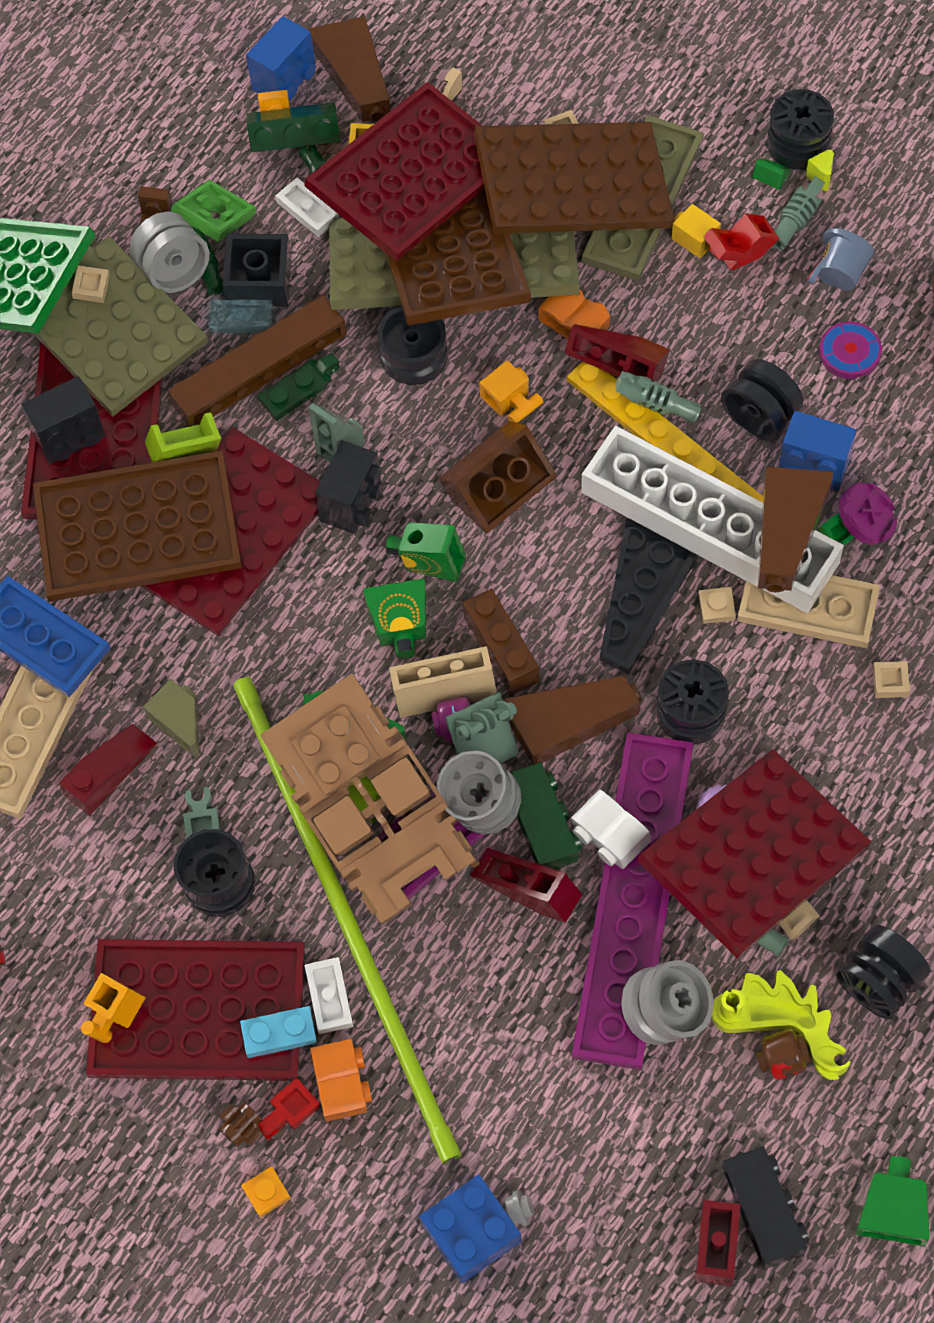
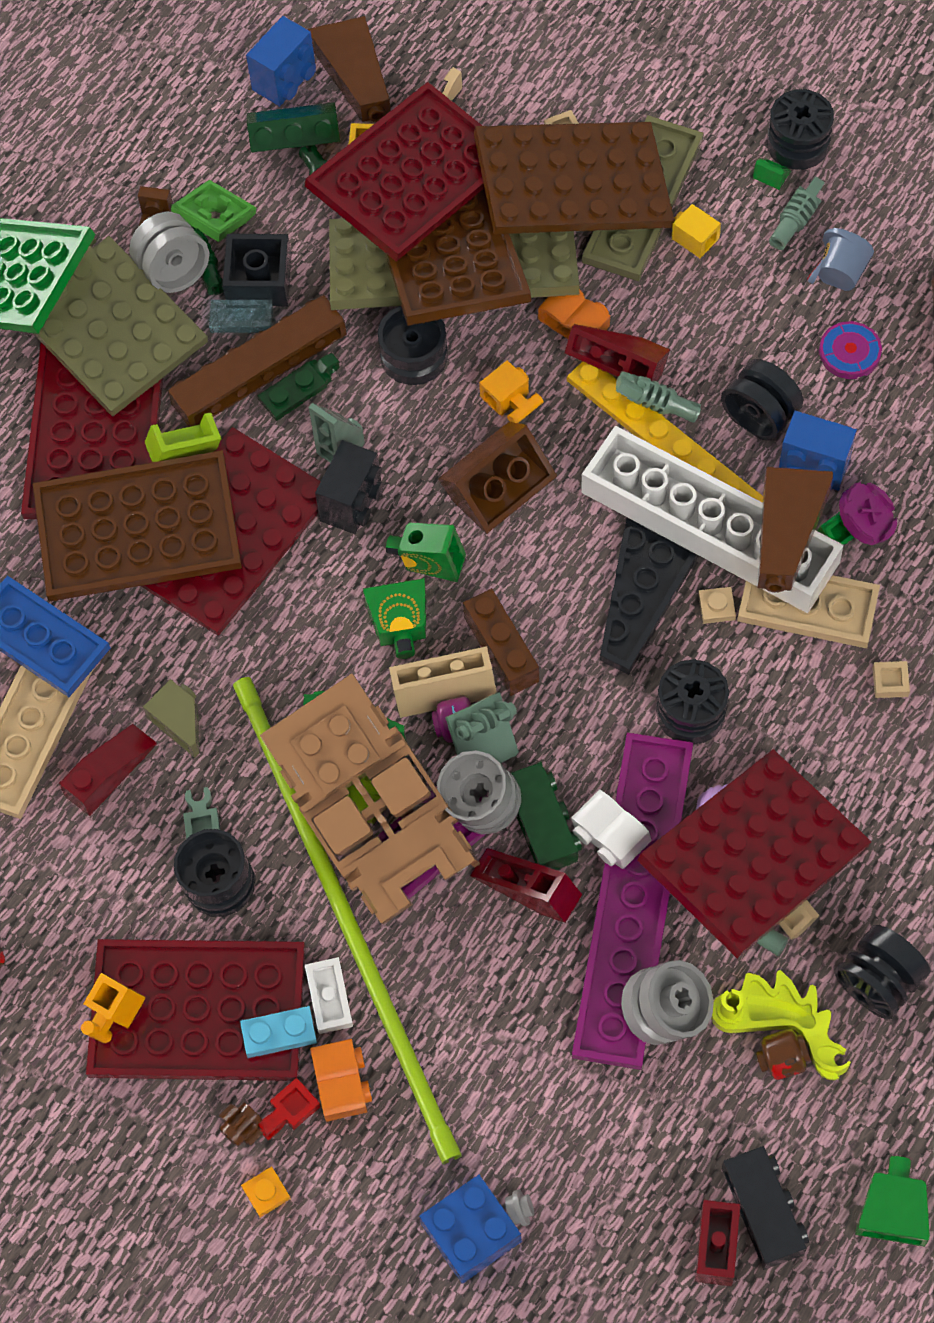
black brick [21,376,106,465] -> none
tan plate [72,265,110,303] -> none
light orange plate [258,90,290,111] -> none
white plate [275,178,340,237] -> none
reddish brown slope [503,676,642,765] -> none
red brick [704,213,779,270] -> none
neon yellow slope [806,150,834,191] -> none

